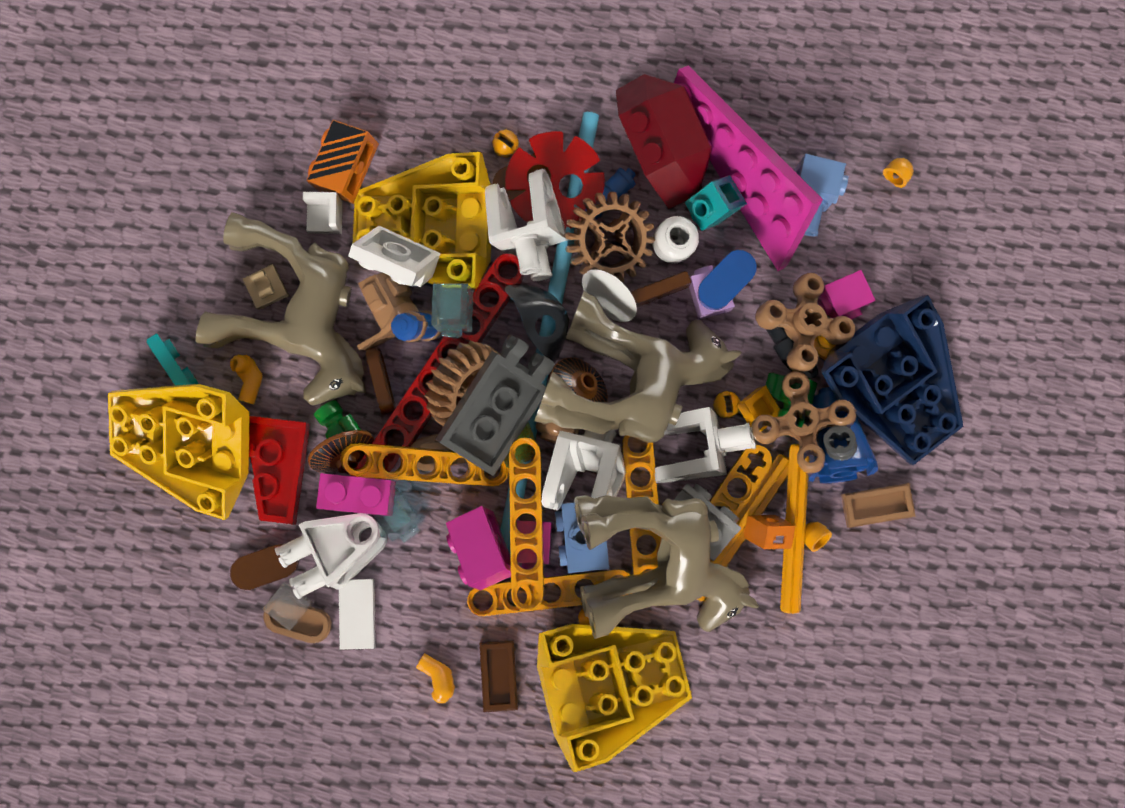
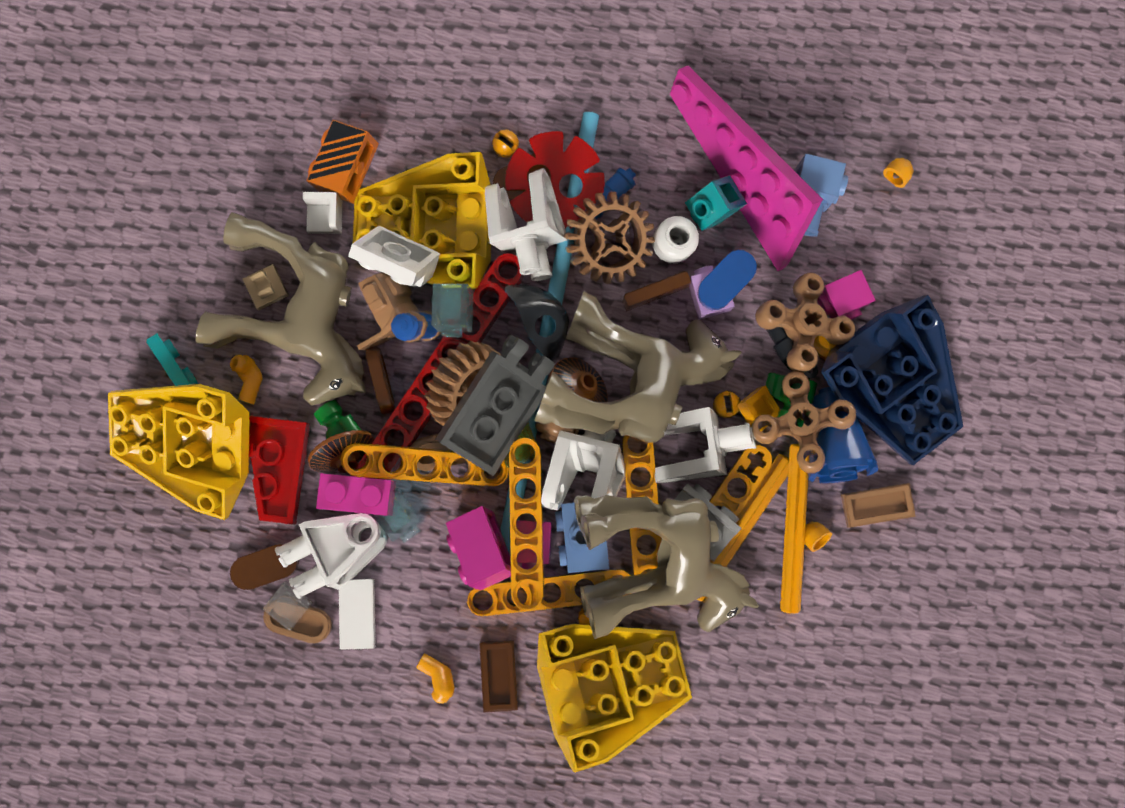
white sticker [582,269,637,322] -> none
dark red wedge [616,74,712,209] -> none
orange piece [744,515,796,549] -> none
dark grey bush [823,425,857,461] -> none

